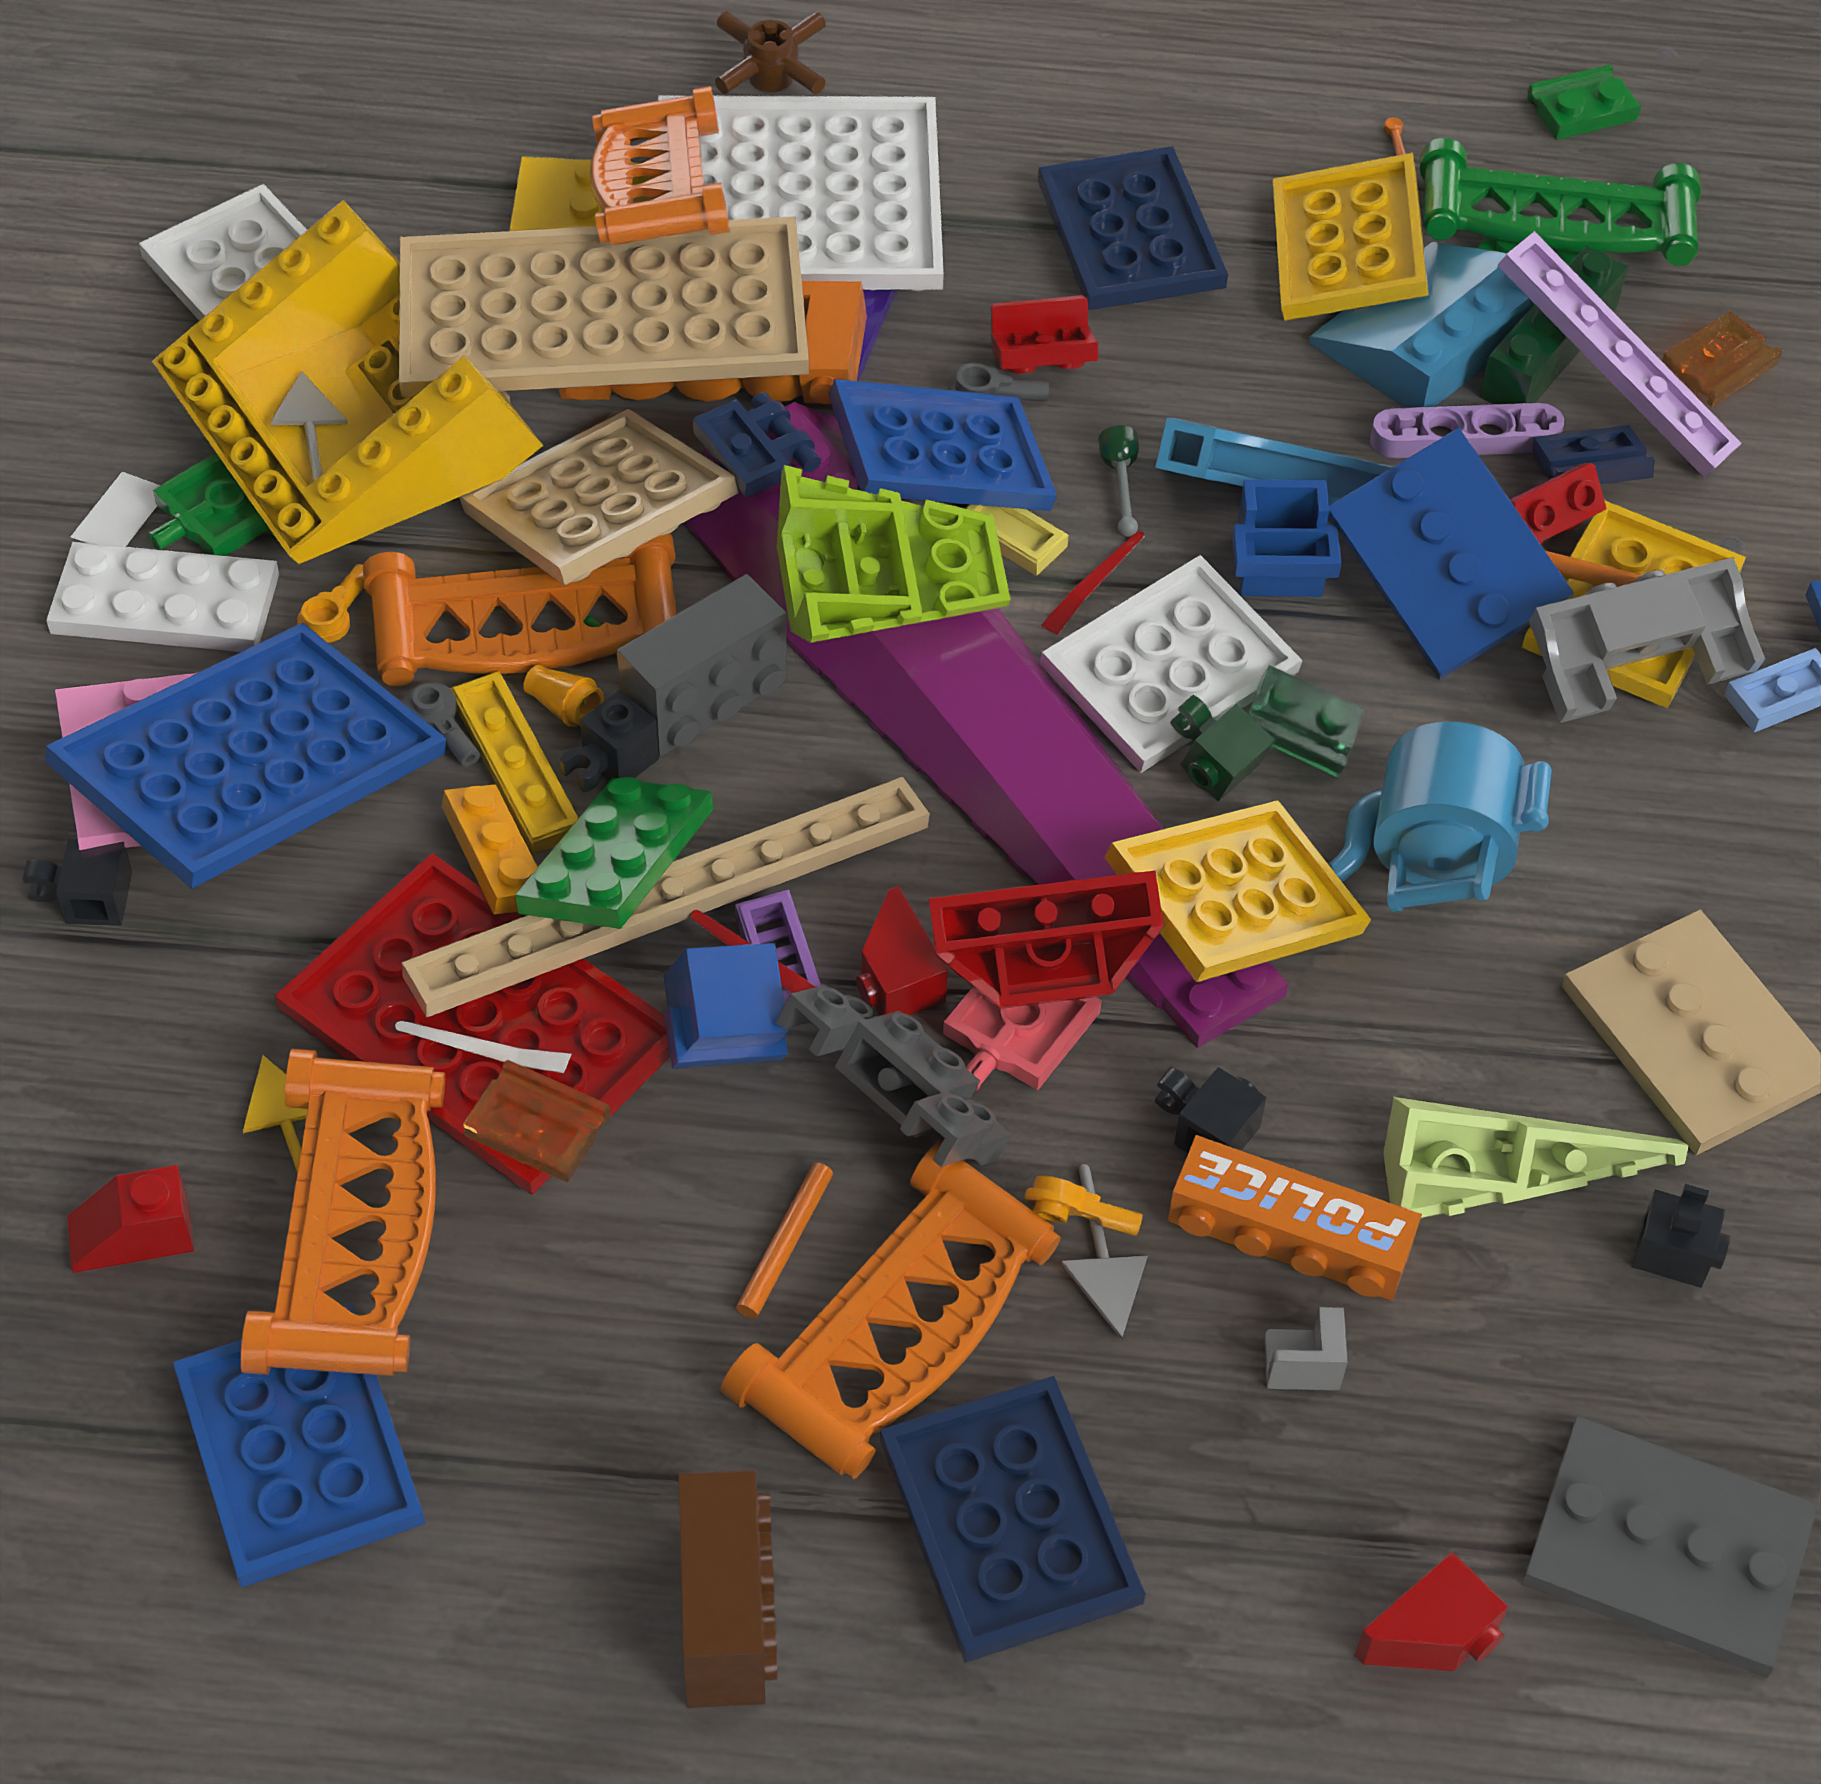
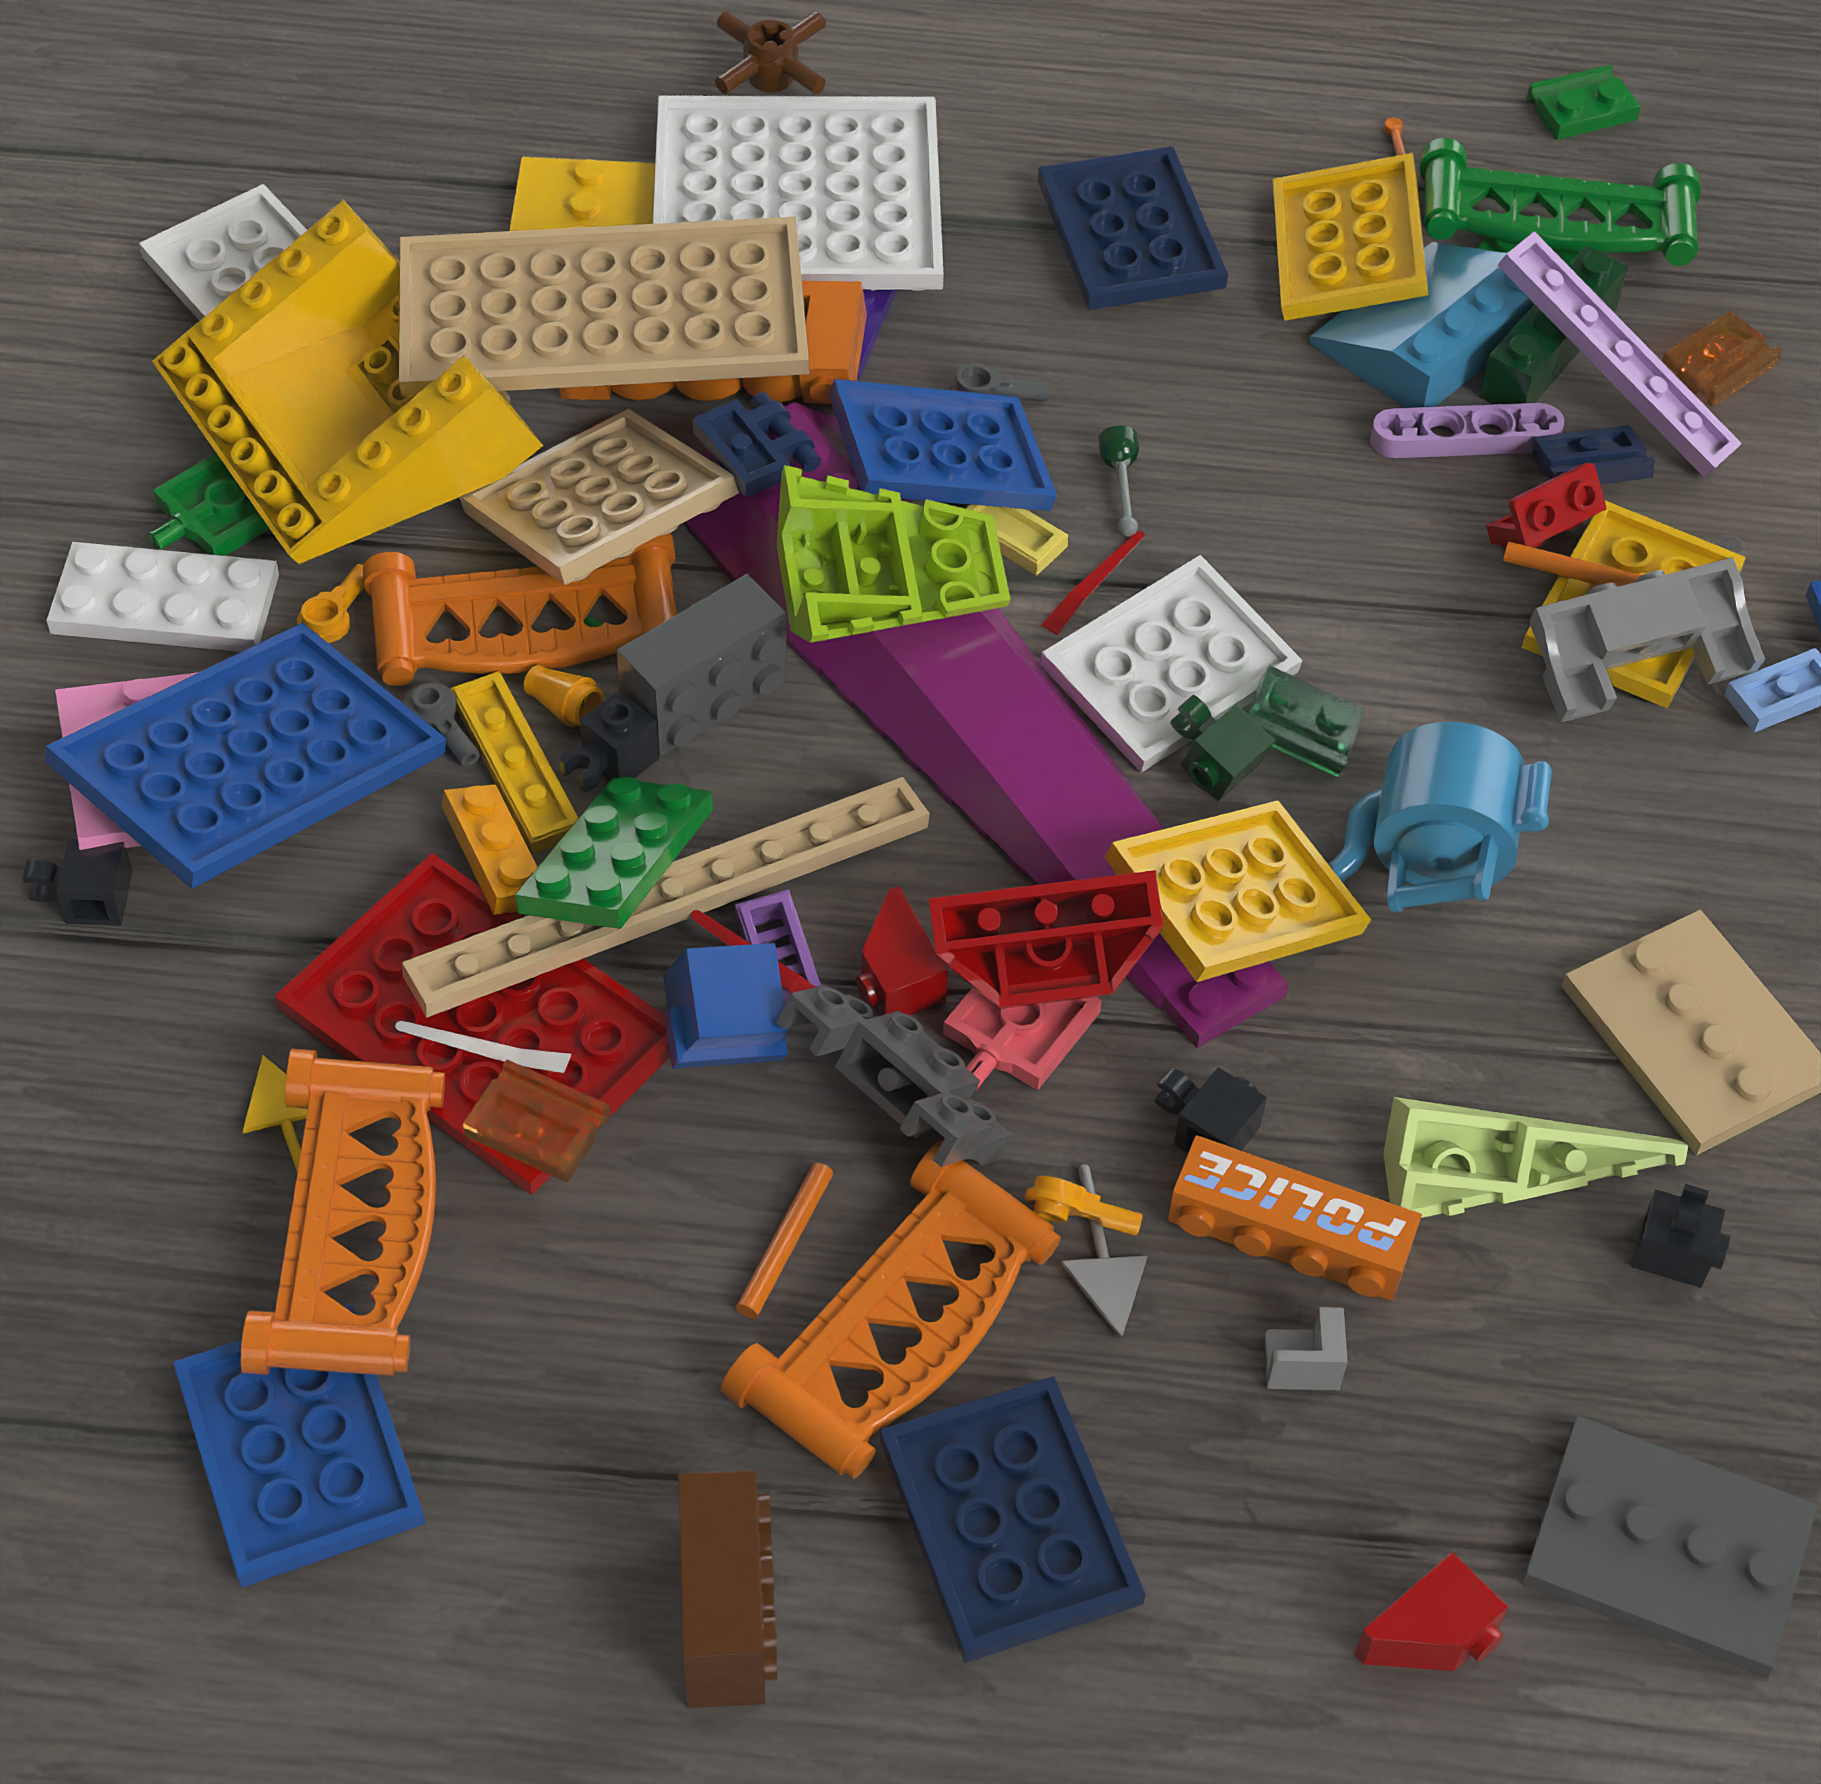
red slope [67,1164,194,1273] -> none
white sticker [71,472,161,547] -> none
light grey piece [271,371,348,481] -> none
orange piece [590,86,730,246] -> none
red bracket [990,295,1098,374] -> none
dark azure arch [1155,418,1393,505] -> none
blue plate [1232,479,1341,597] -> none
blue plate [1329,428,1574,680] -> none

